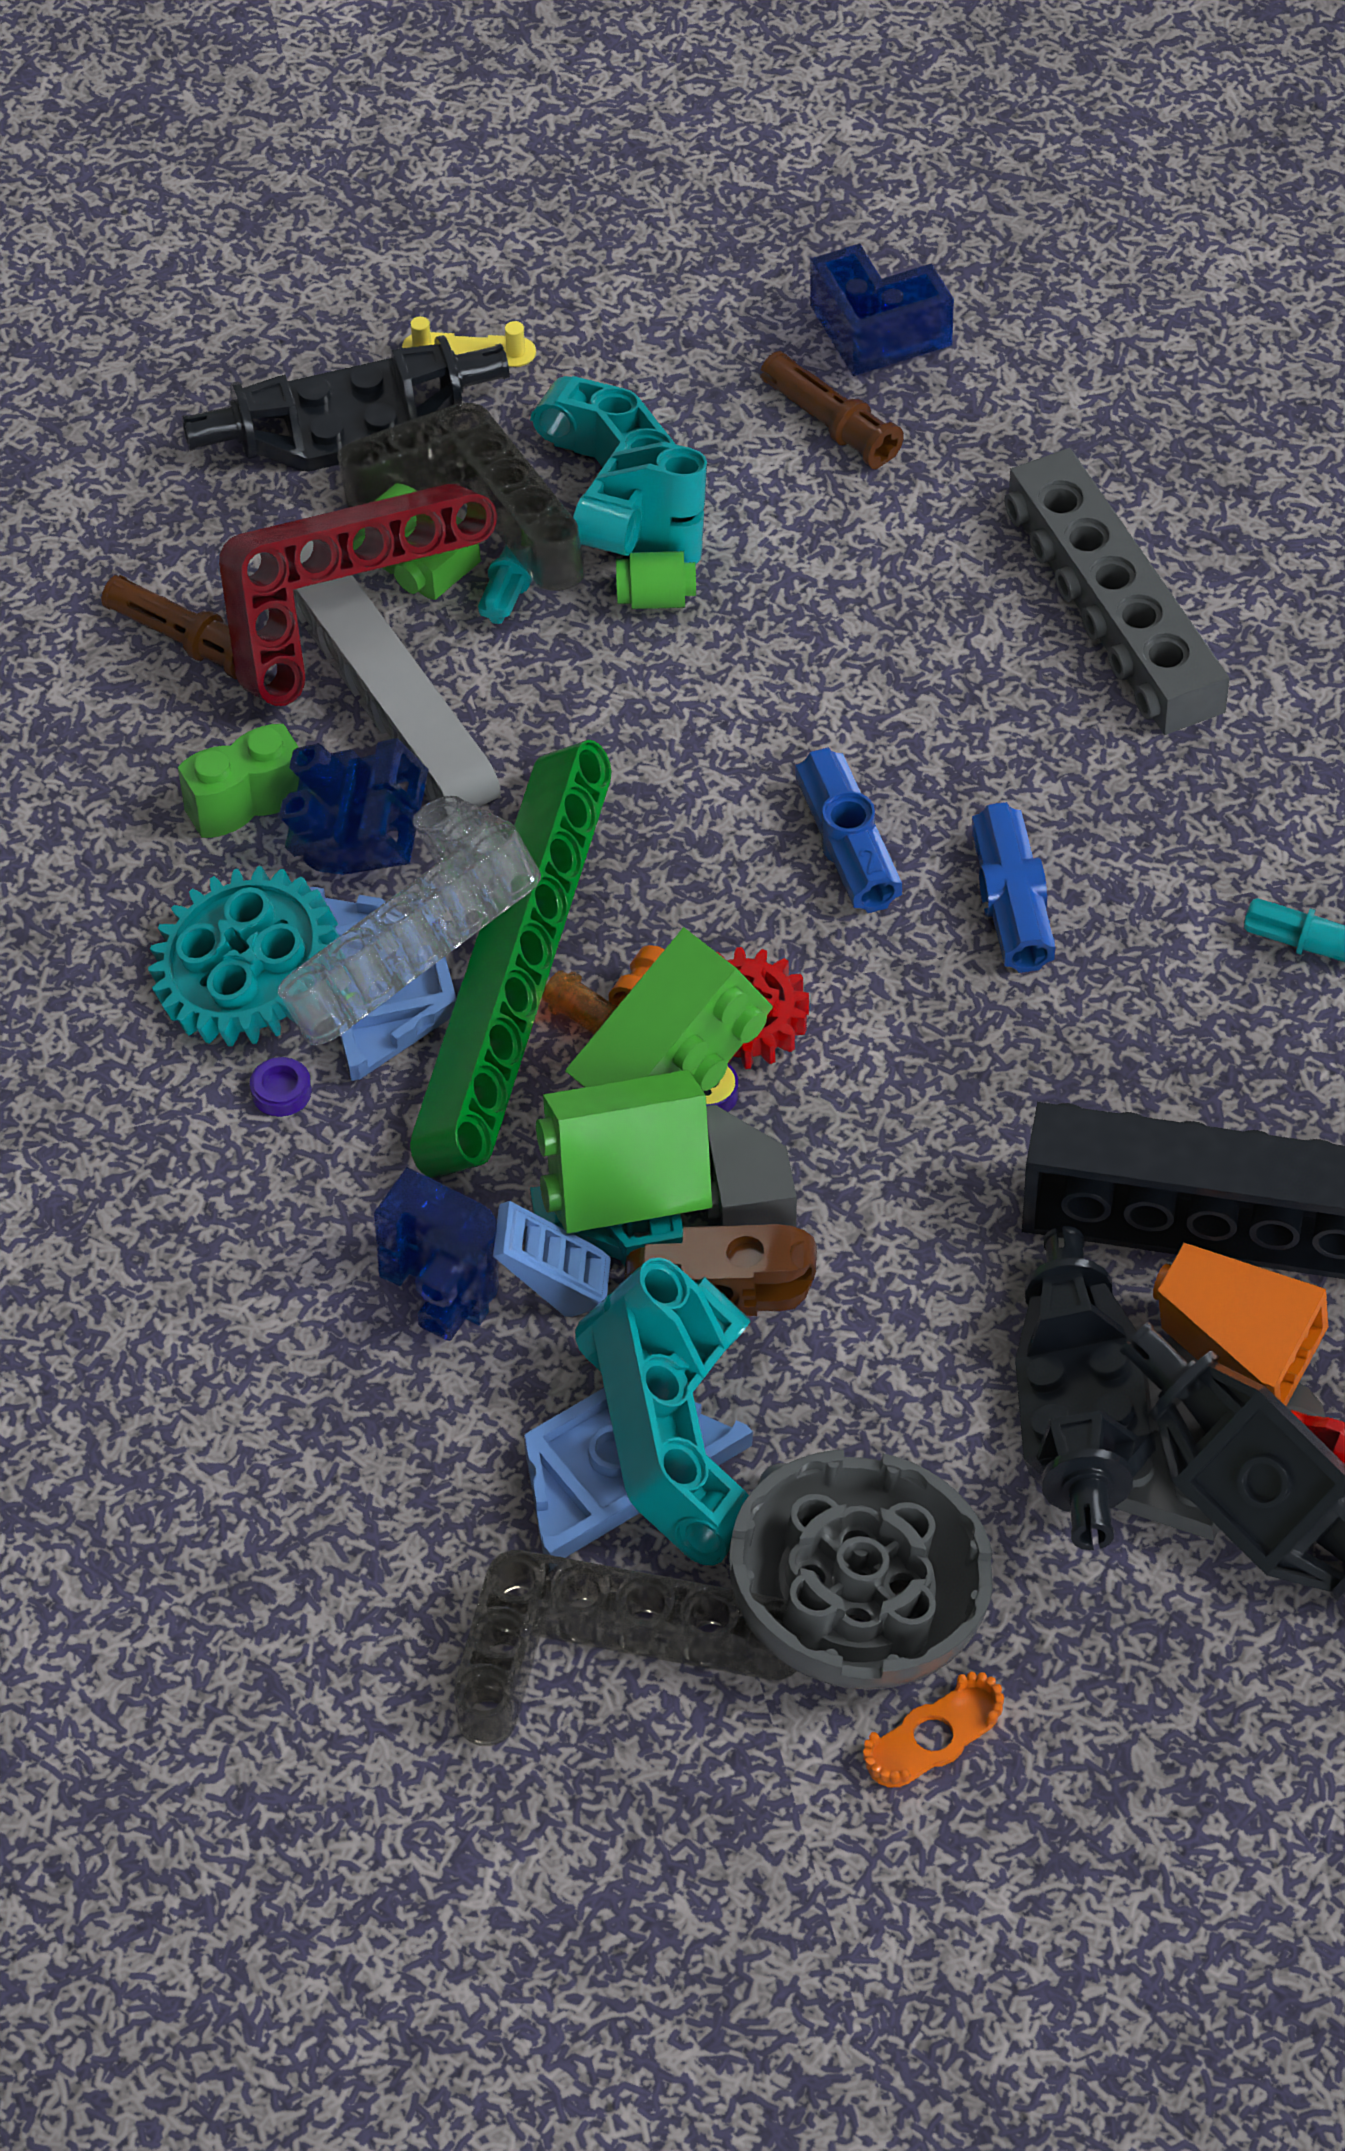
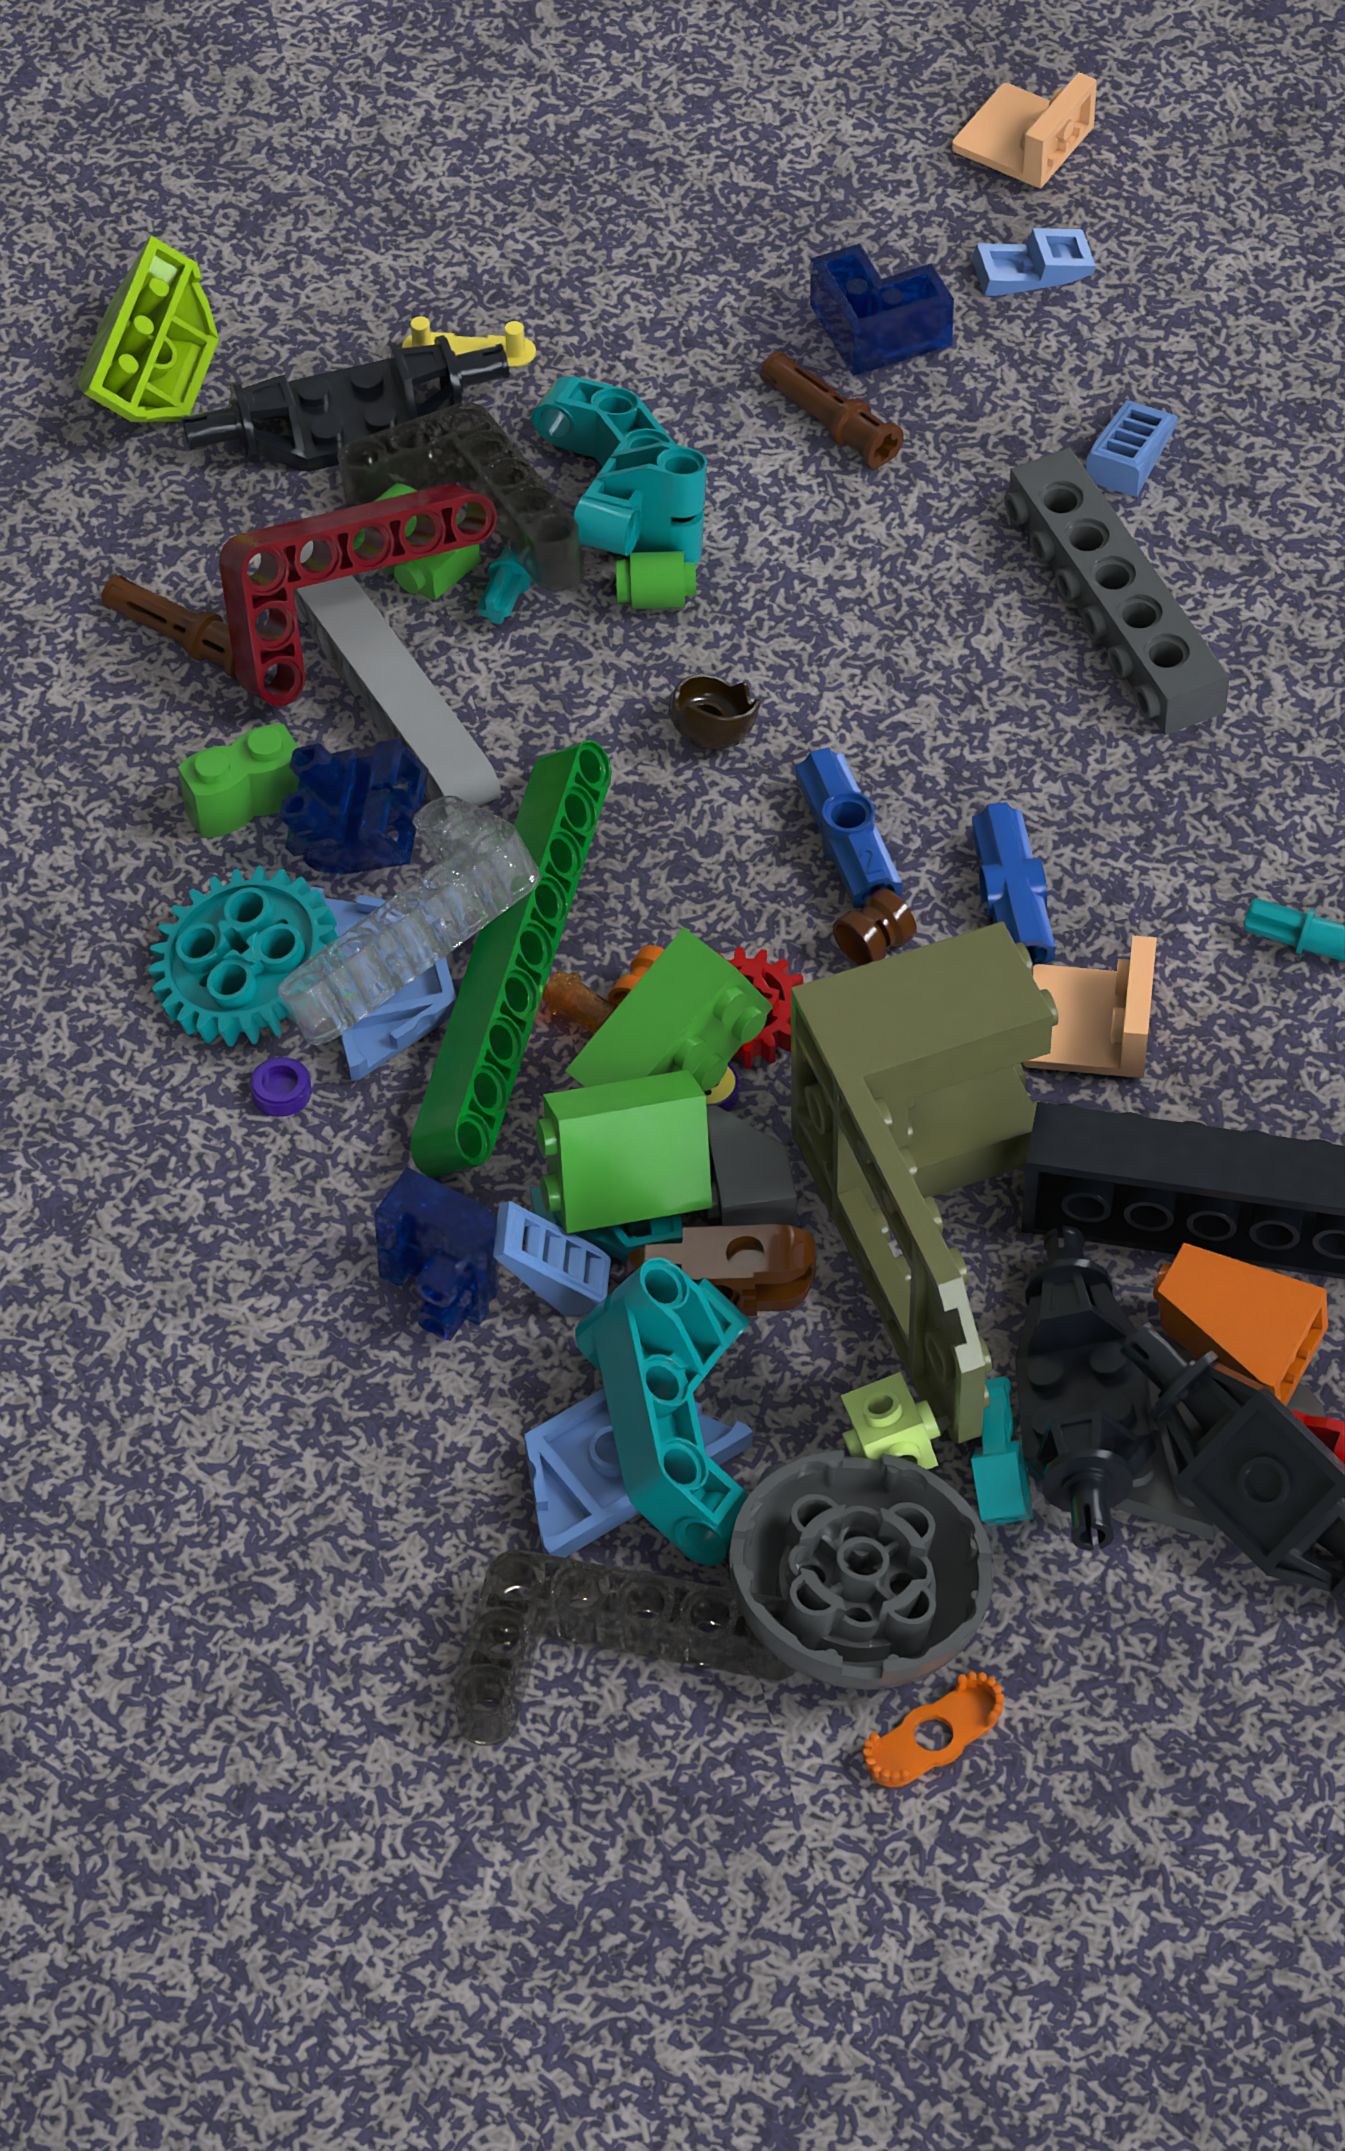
none -> lime wedge [77,235,219,422]
none -> dark brown hair [669,673,761,751]
none -> olive bracket [791,921,1058,1444]
none -> reddish brown wheel [833,888,917,966]
none -> yellowish green brick [841,1372,941,1470]
none -> light nougat bracket [952,72,1097,189]
none -> medium blue slope [971,228,1096,296]
none -> teal piece [971,1376,1034,1526]
none -> light nougat bracket [1022,935,1157,1078]
none -> medium blue slope [1086,400,1178,497]

